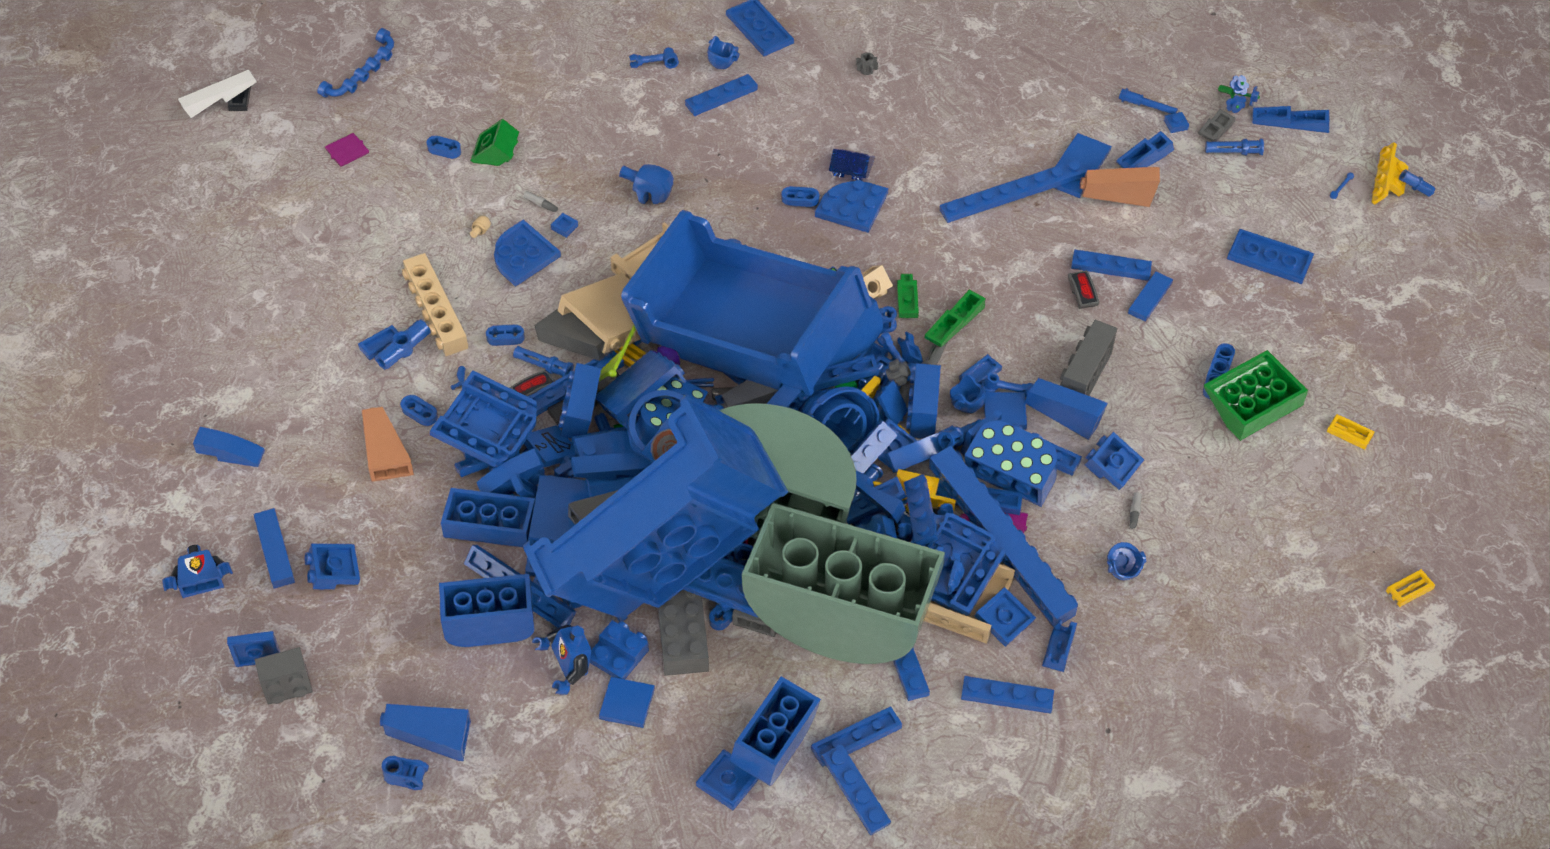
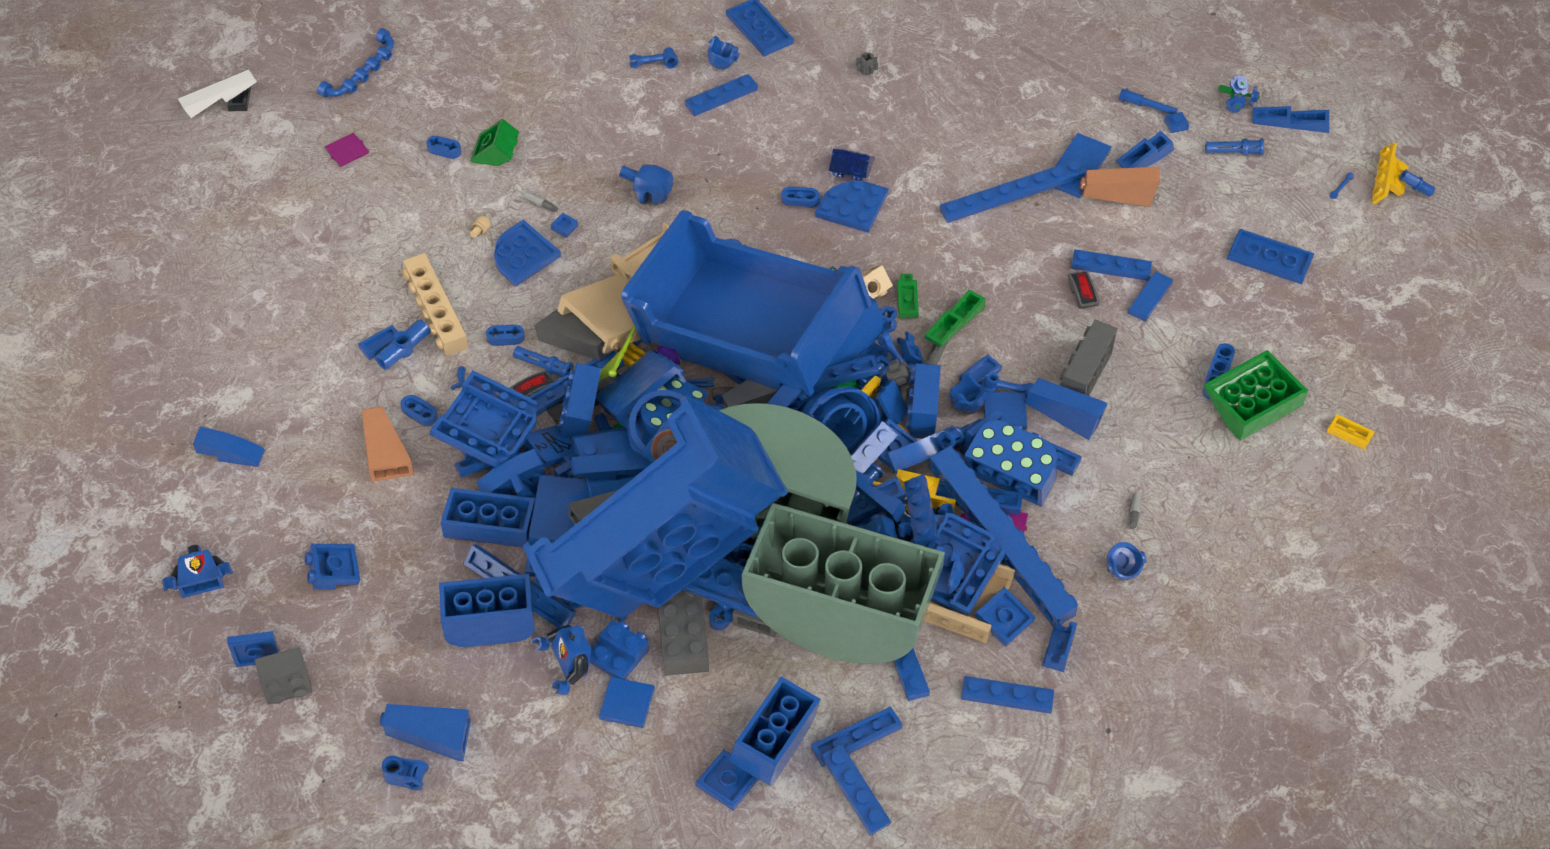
blue slope [253,508,295,589] -> none
blue plate [1084,432,1144,490] -> none
dark grey slope [1198,109,1235,142] -> none
yellow tile [1386,569,1435,607] -> none

